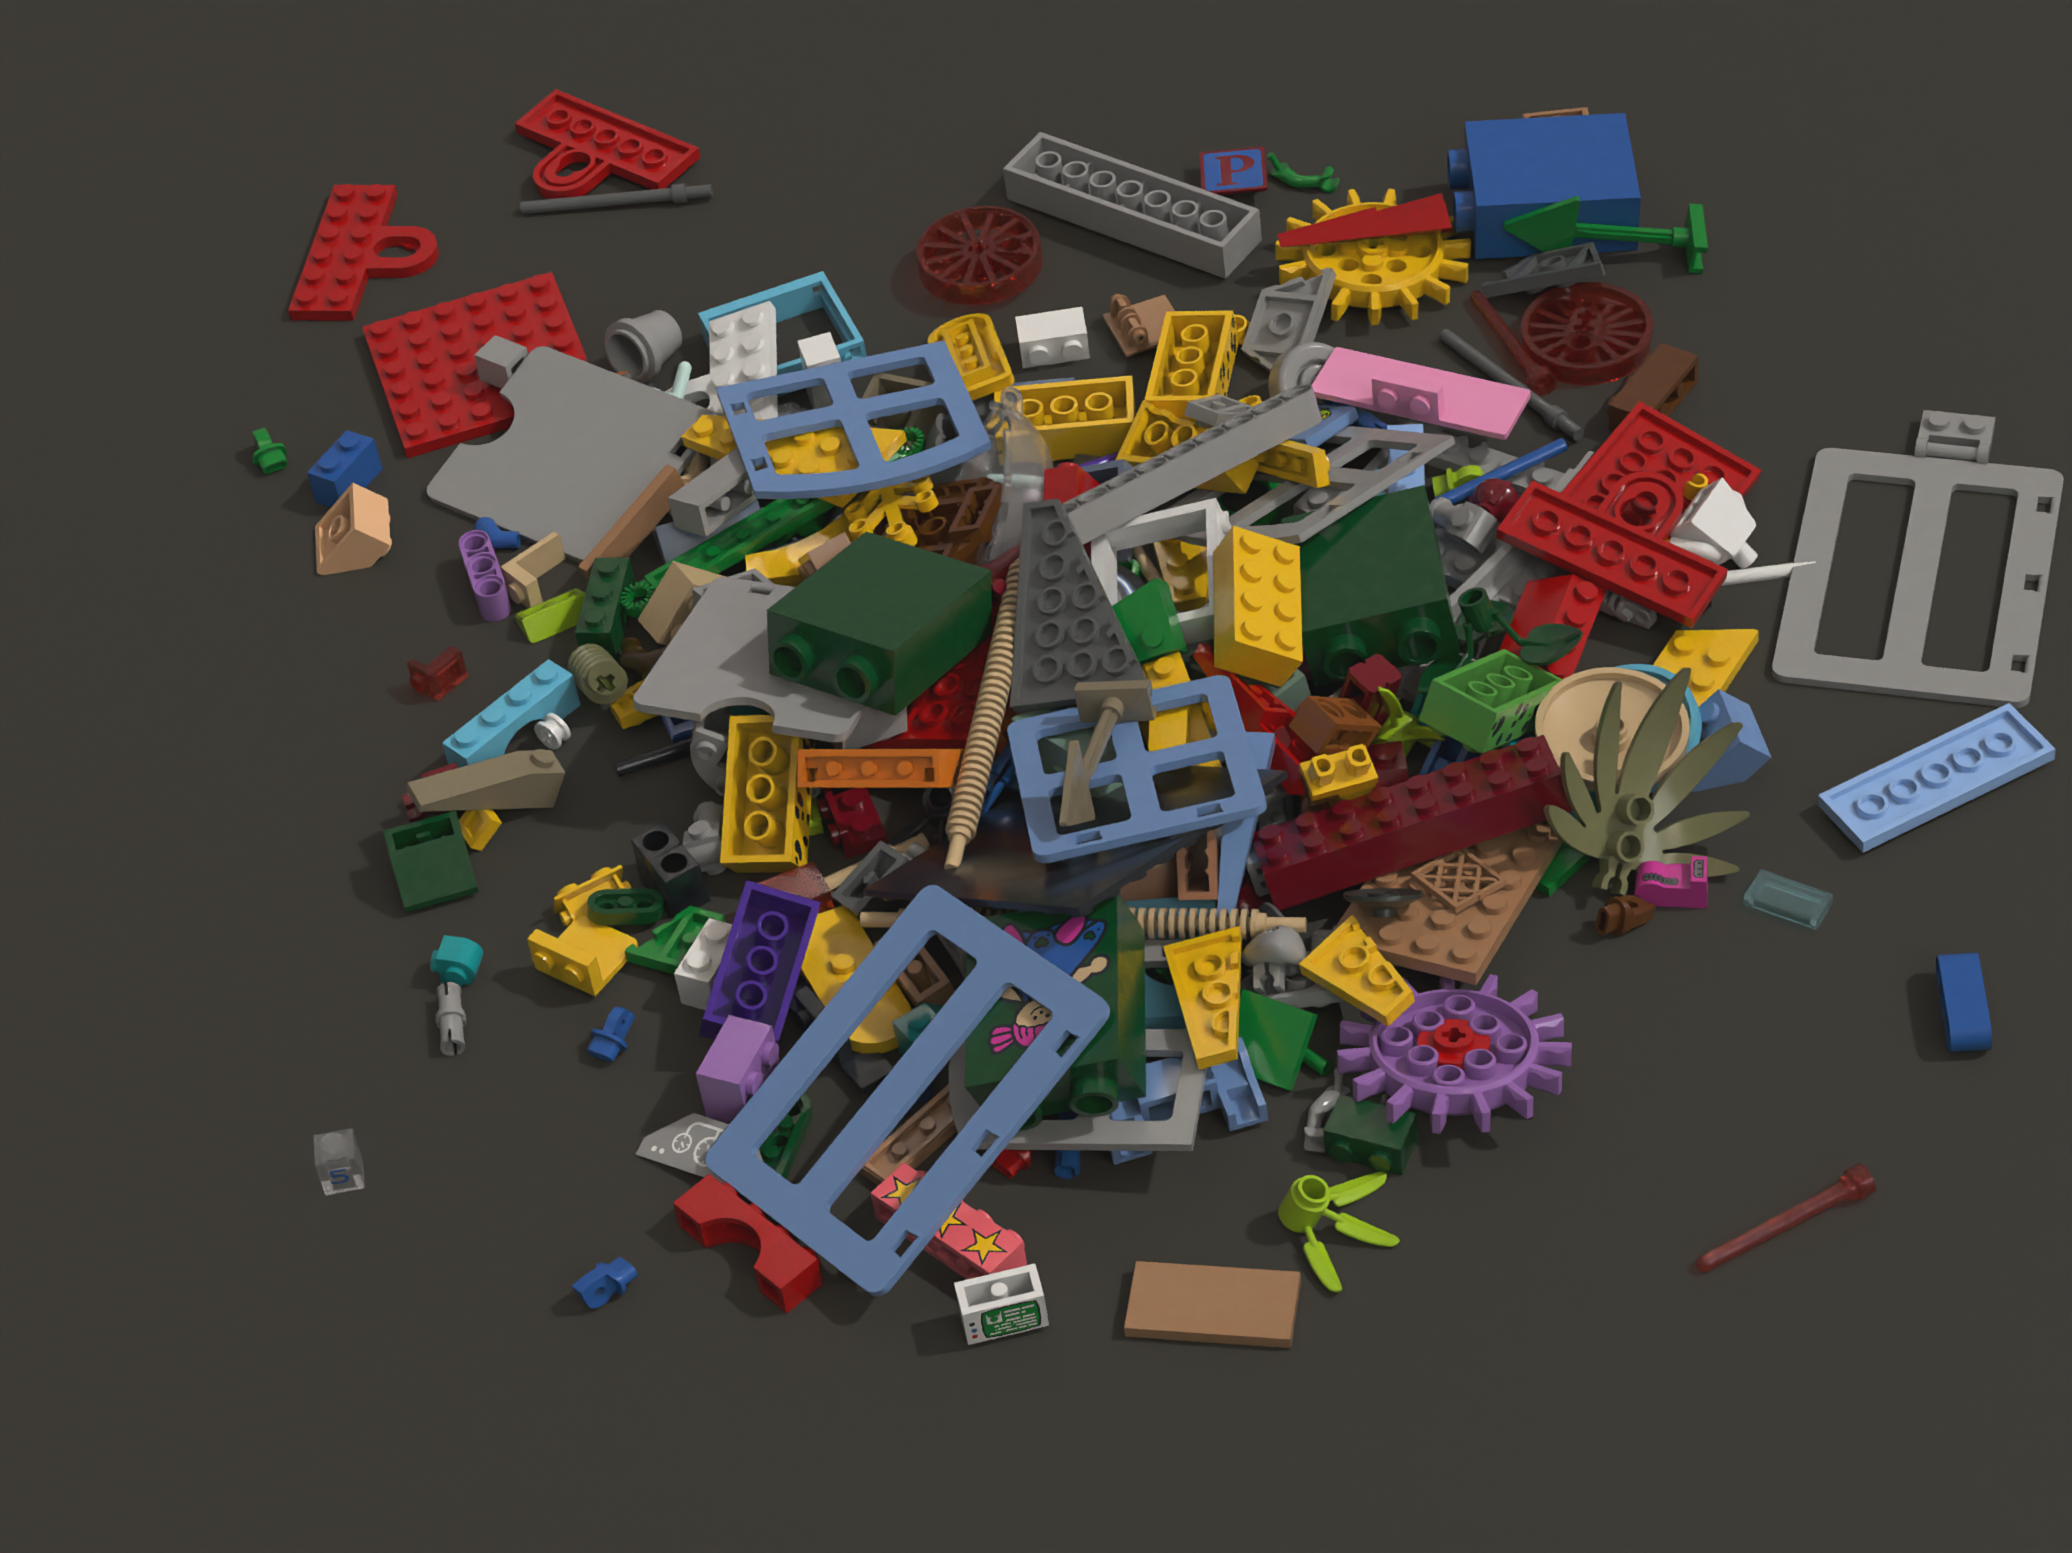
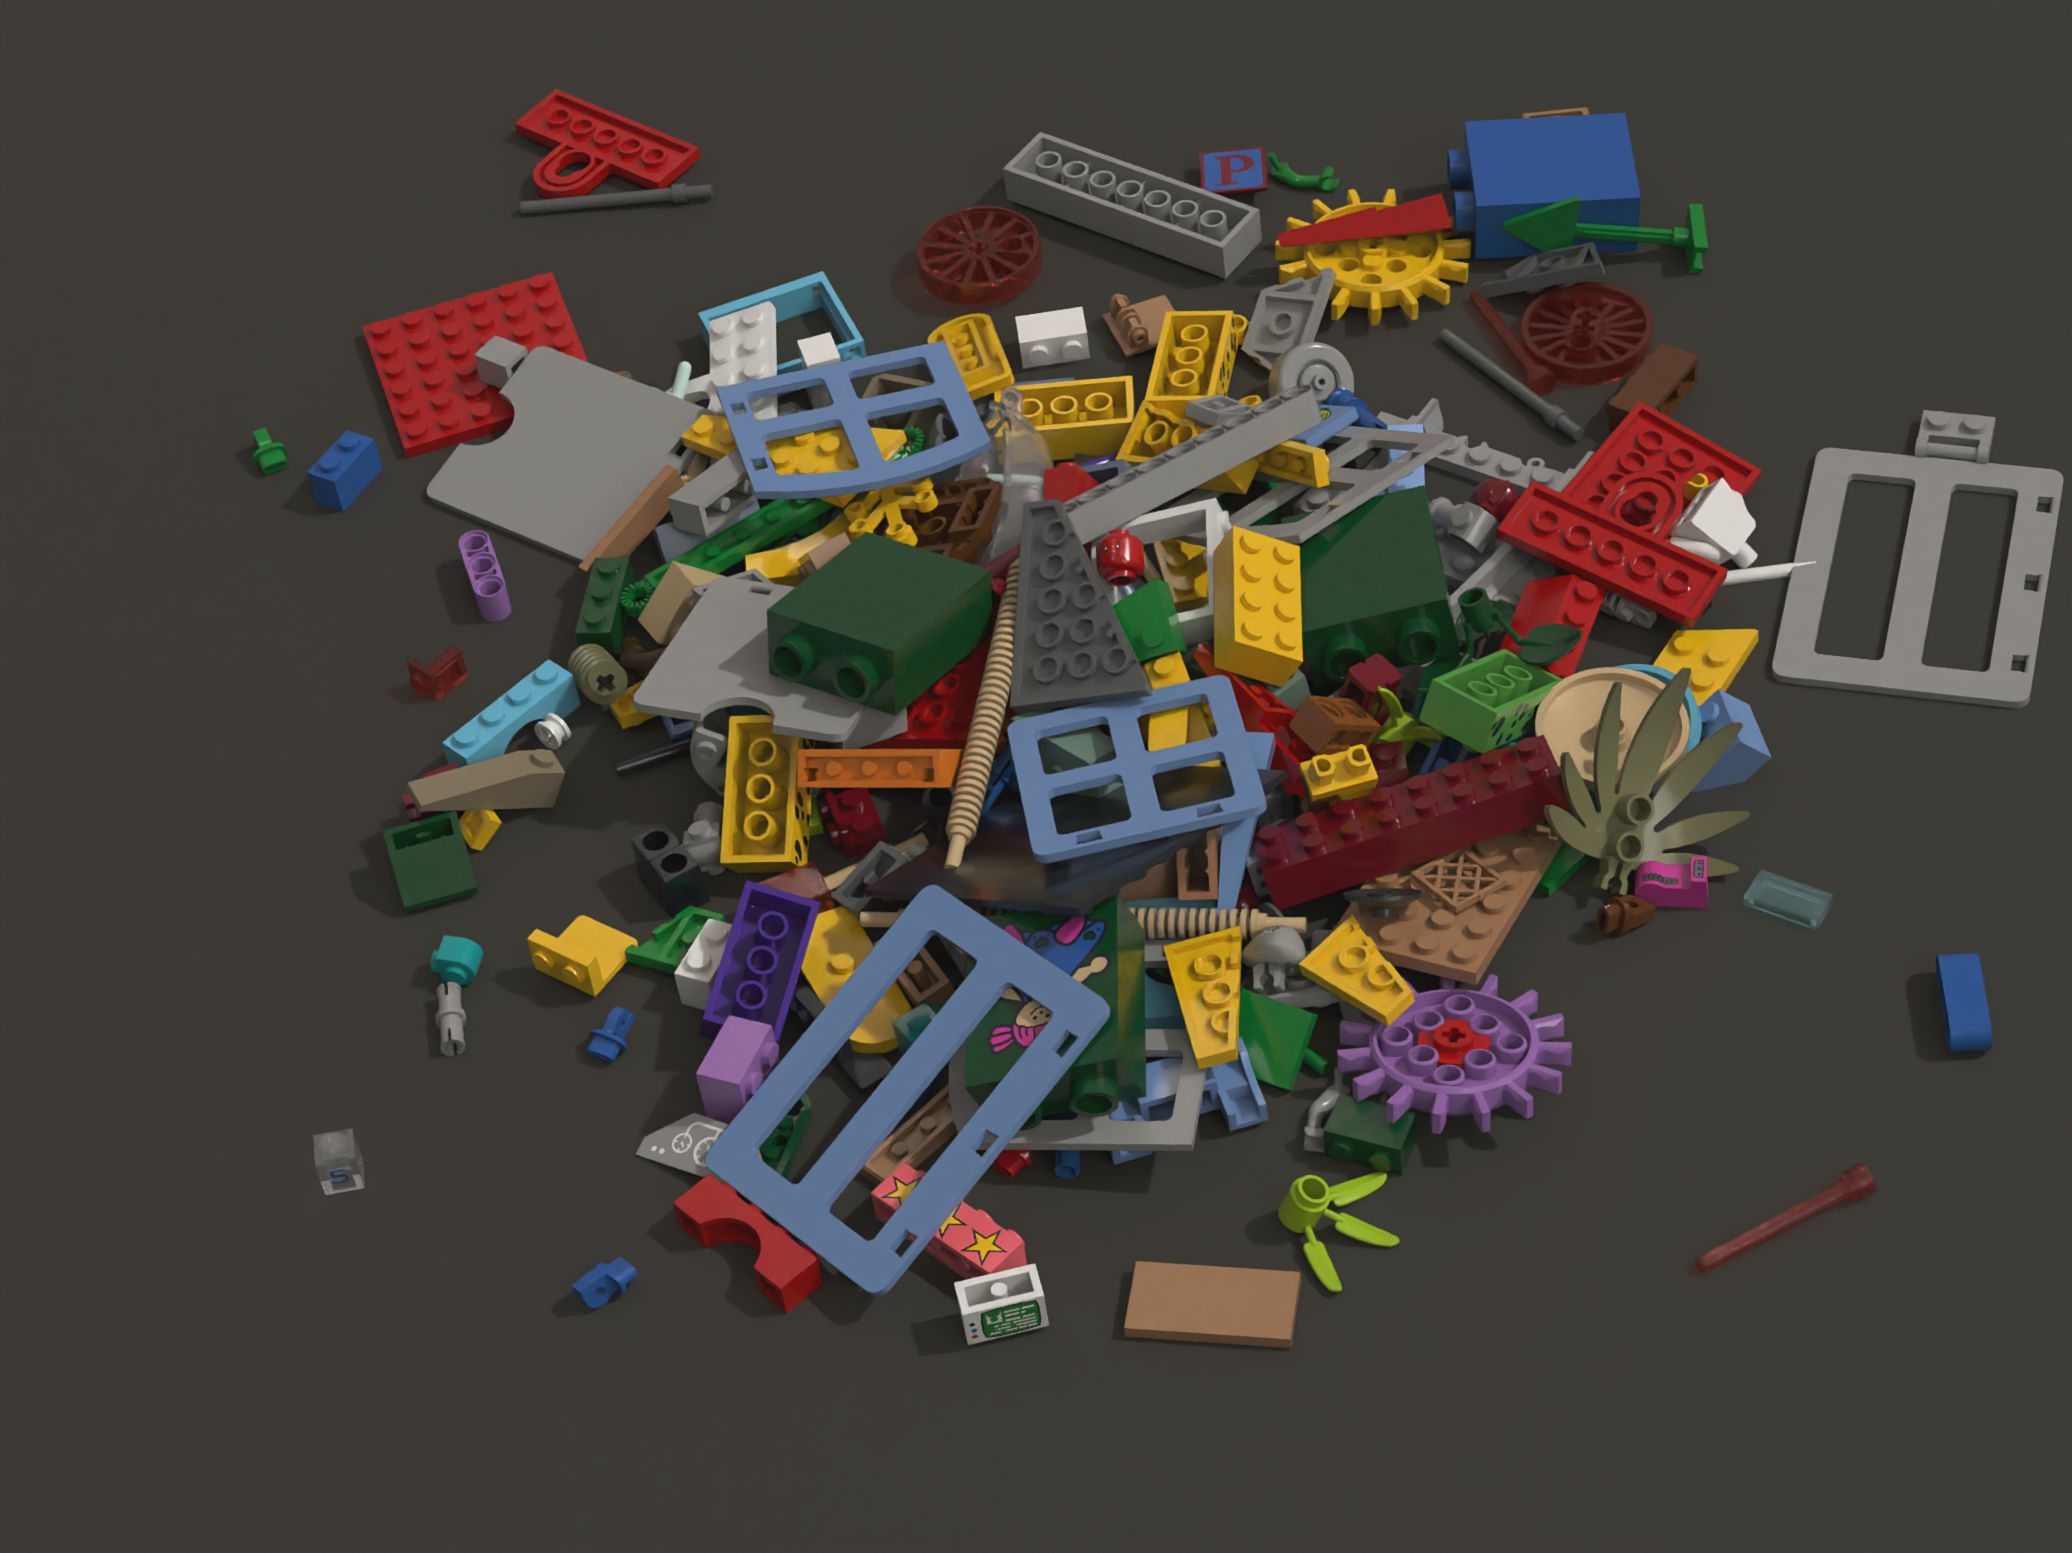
red plate [288,184,439,321] -> none
light nougat slope [315,483,392,575] -> none
blue arm [474,517,521,549] -> none
tan bracket [501,532,565,608] -> none
lime slope [514,588,585,643] -> none
yellow hinge [553,865,631,927] -> none
dark green plate [587,888,664,926] -> none
light grey piece [604,310,682,384] -> none
dark tan piece [1059,680,1157,826] -> none
bright pink bracket [1312,347,1531,440] -> none
lime piece [1432,465,1485,498] -> none
blue bar [1434,438,1568,505] -> none
light blue plate [1818,703,2056,853] -> none
none -> red head [1096,529,1145,587]

